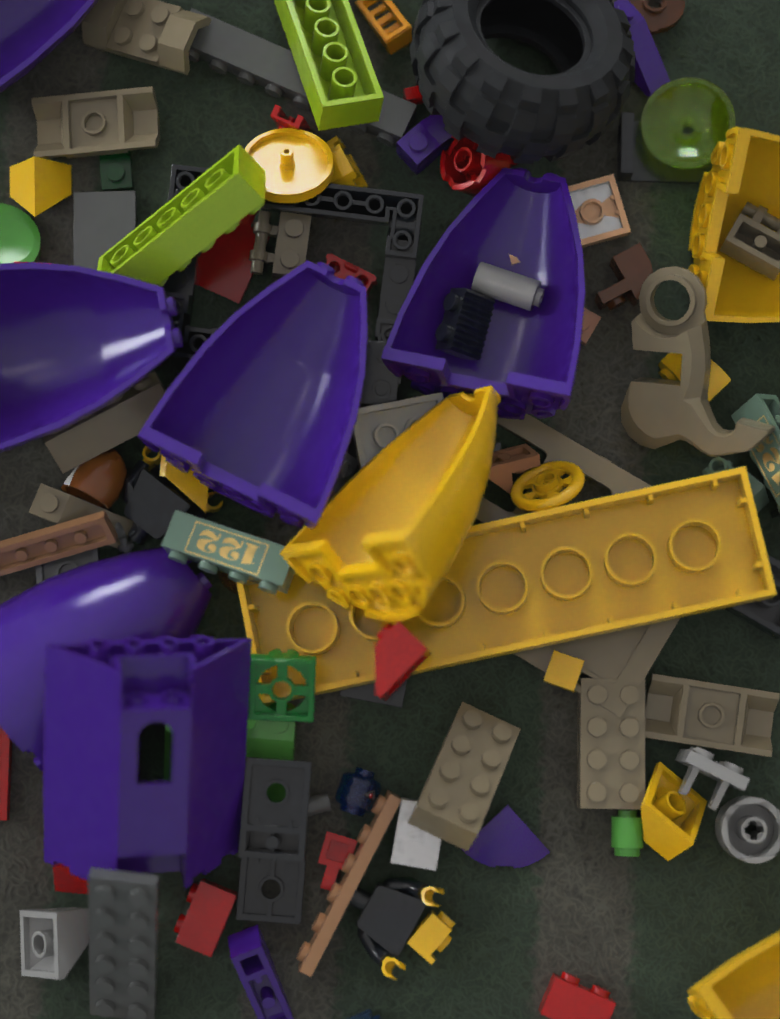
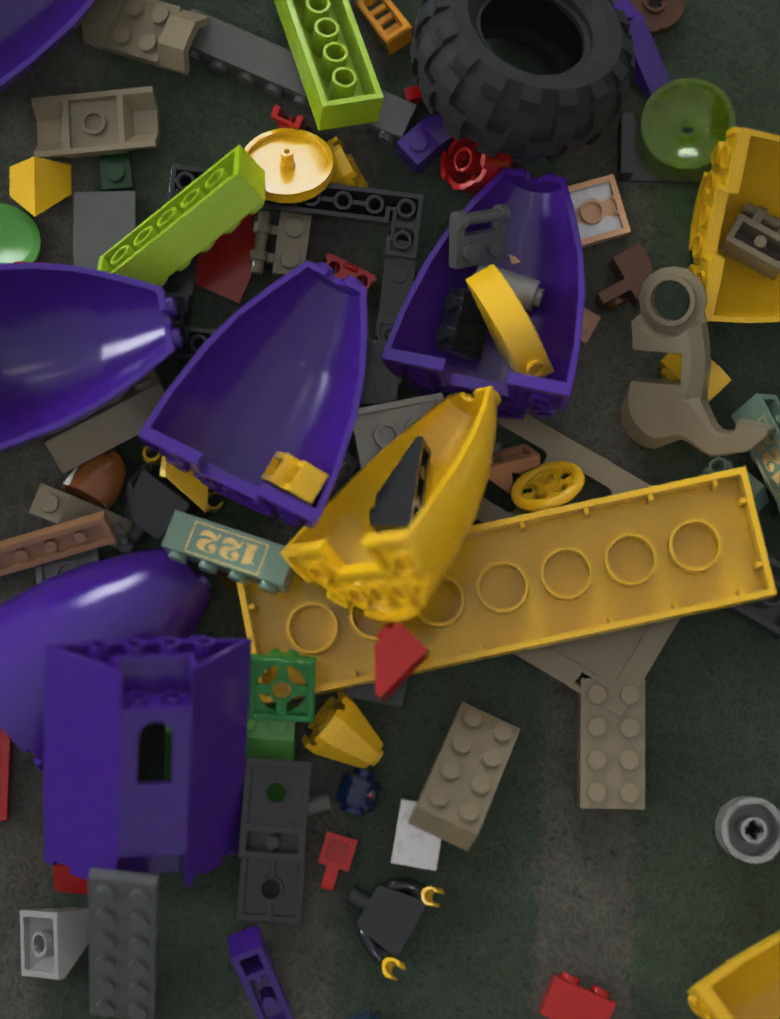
red piece [173,878,238,957] -> none
medium nougat plate [296,790,402,977] -> none
yellow brick [407,910,456,965] -> none
dark purple brick [460,805,550,869] -> none
yellow tile [543,650,584,692] -> none
bright green brick [611,809,644,857] -> none
yellow slope [641,762,707,861] -> none
dark tan piece [645,674,780,757] -> none
light grey plate [675,746,750,811] -> none
none -> yellow slope [260,451,329,504]
none -> yellow cone [301,690,384,769]
none -> black slope [369,436,431,533]
none -> dark grey plate [449,204,511,269]
none -> yellow brick [465,264,554,378]

